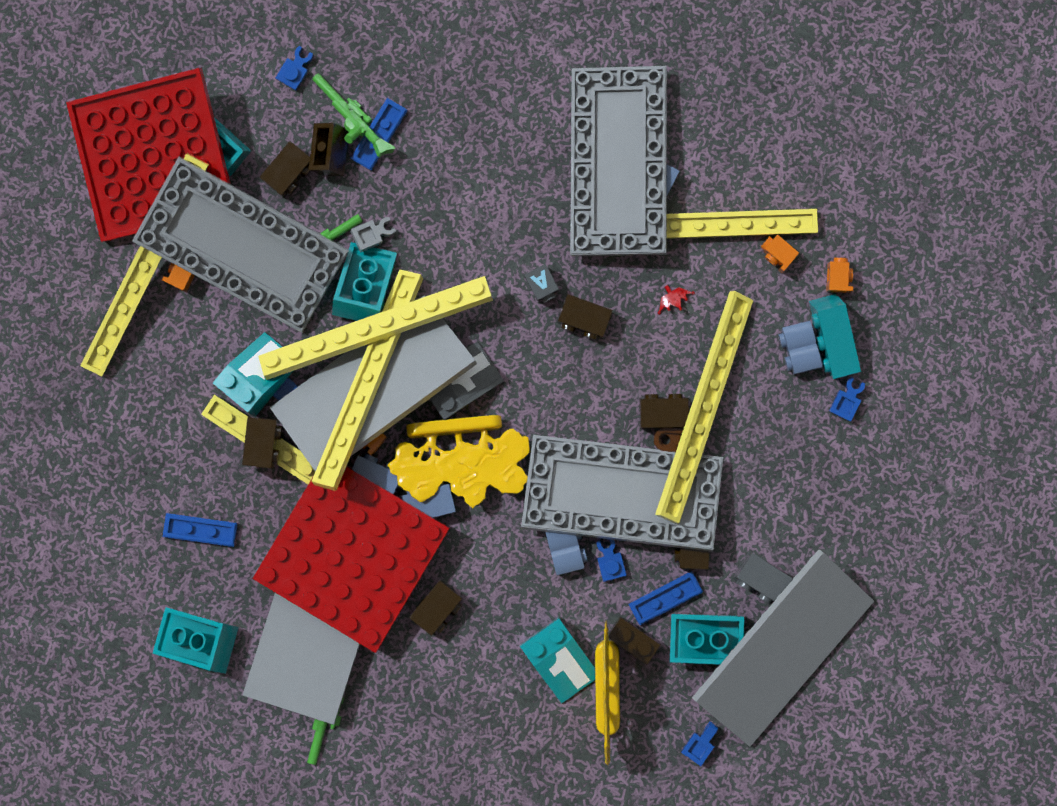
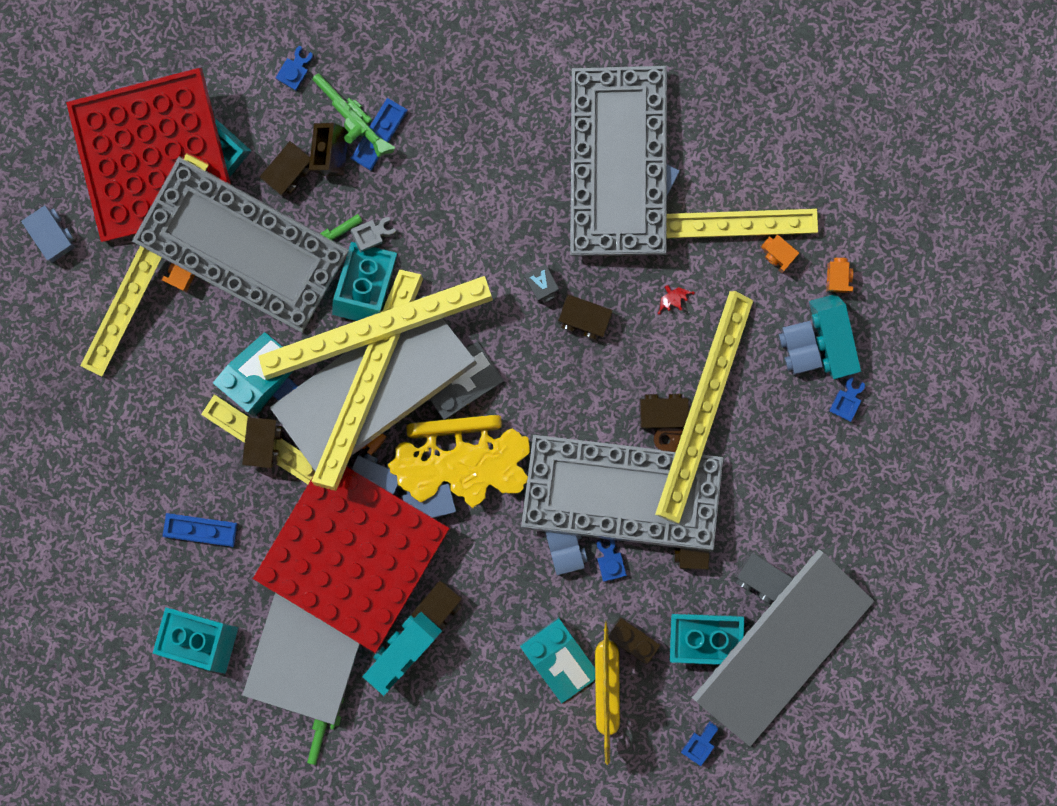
blue tile [628,571,703,625] -> none
none -> sand blue brick [21,205,75,263]
none -> teal wedge [362,612,442,696]

